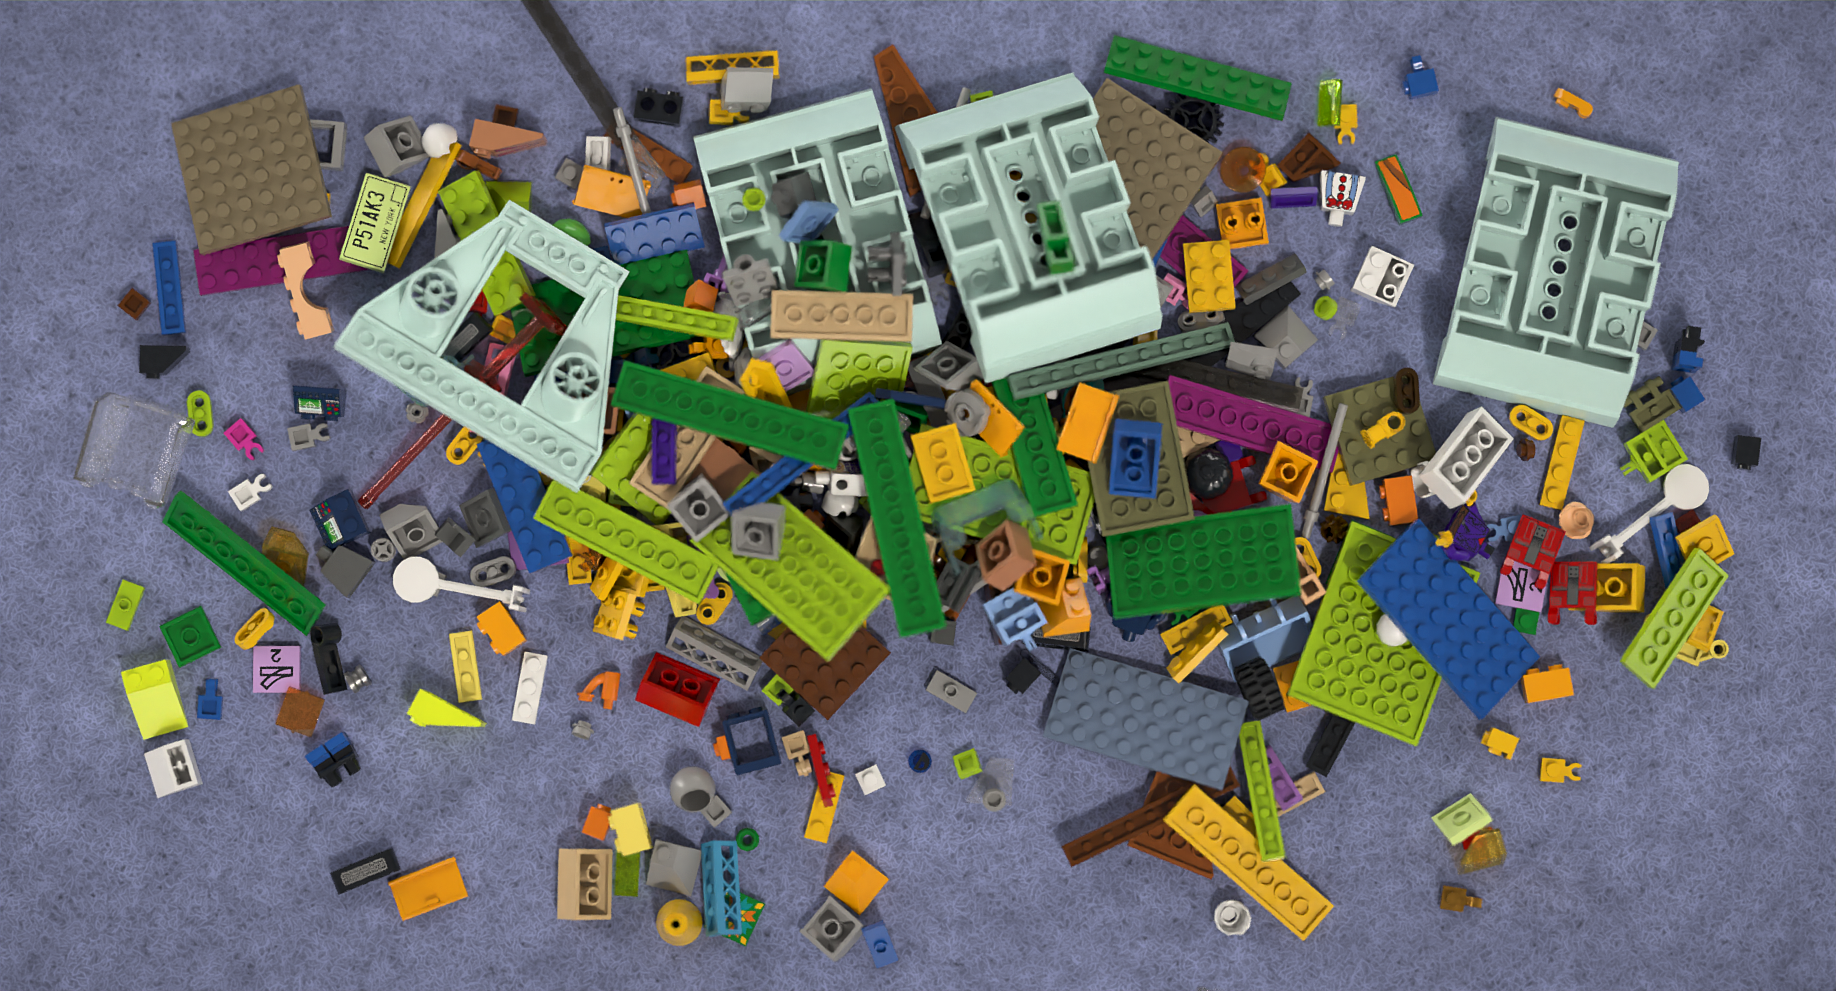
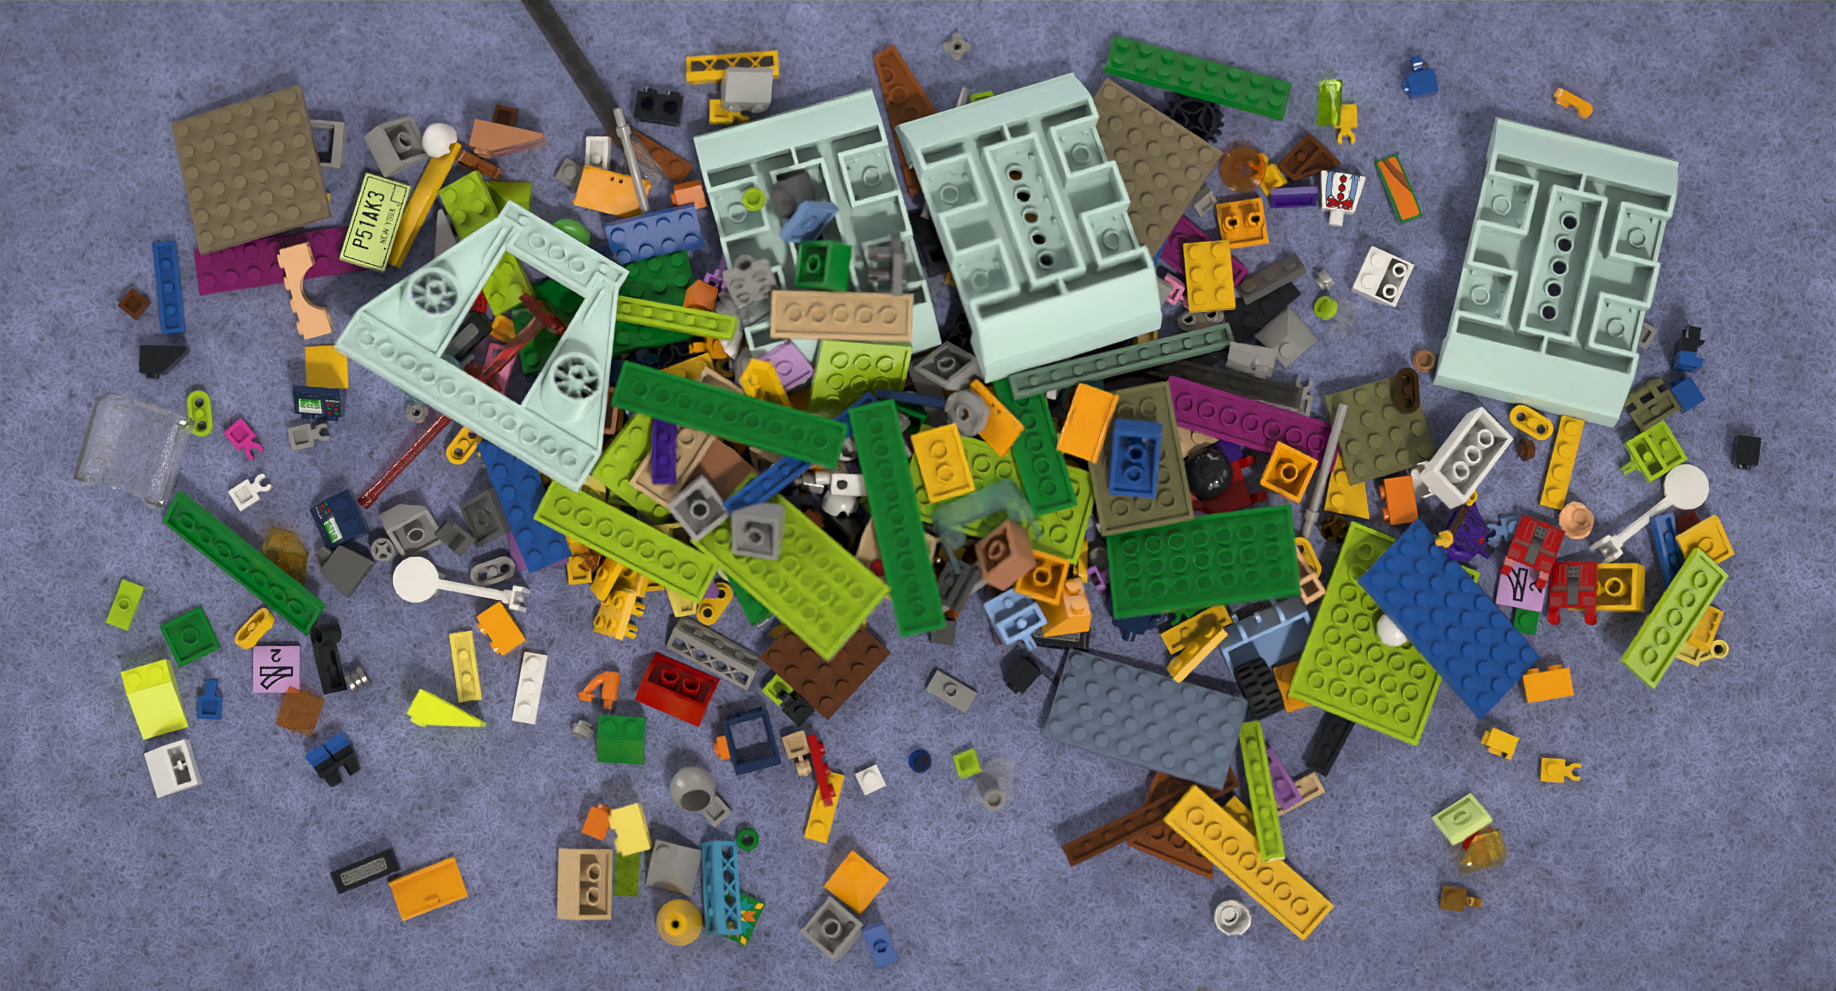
green slope [1037,200,1074,276] -> none
yellow connector [1360,412,1405,449] -> none
none -> yellow piece [305,345,349,389]
none -> green slope [597,715,647,765]
none -> light grey plate [943,33,971,61]
none -> medium nougat plate [1413,349,1436,373]

